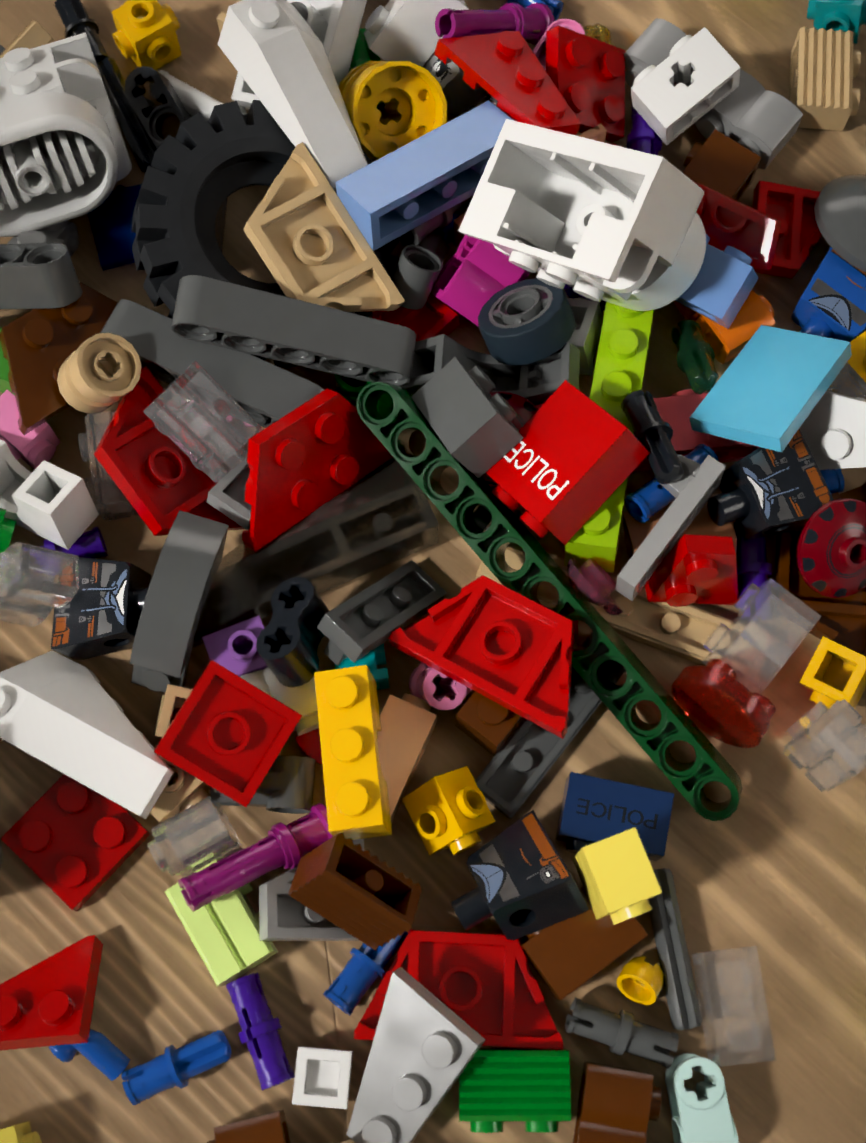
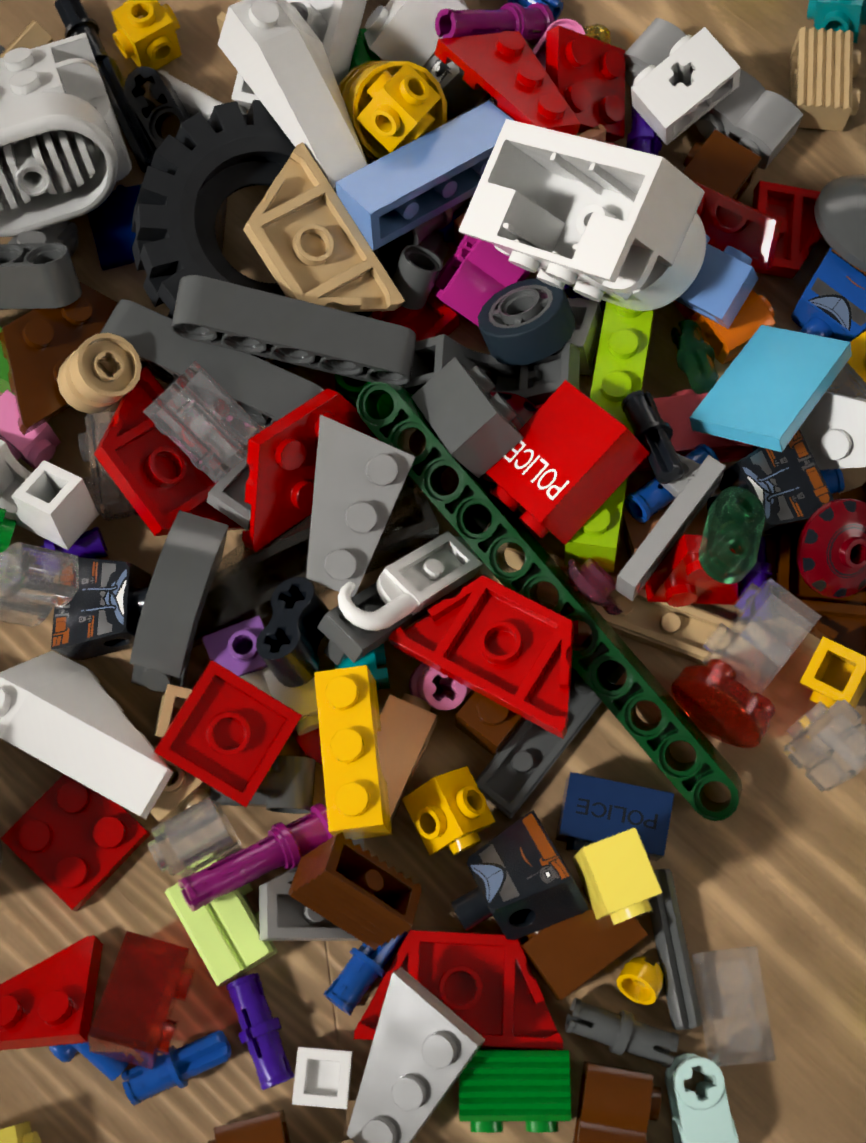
none -> clear red brick [88,931,196,1070]
none -> light grey wing [306,414,415,598]
none -> white plate [338,531,483,631]
none -> yellow brick [356,62,442,153]
none -> clear green plate [699,487,765,584]

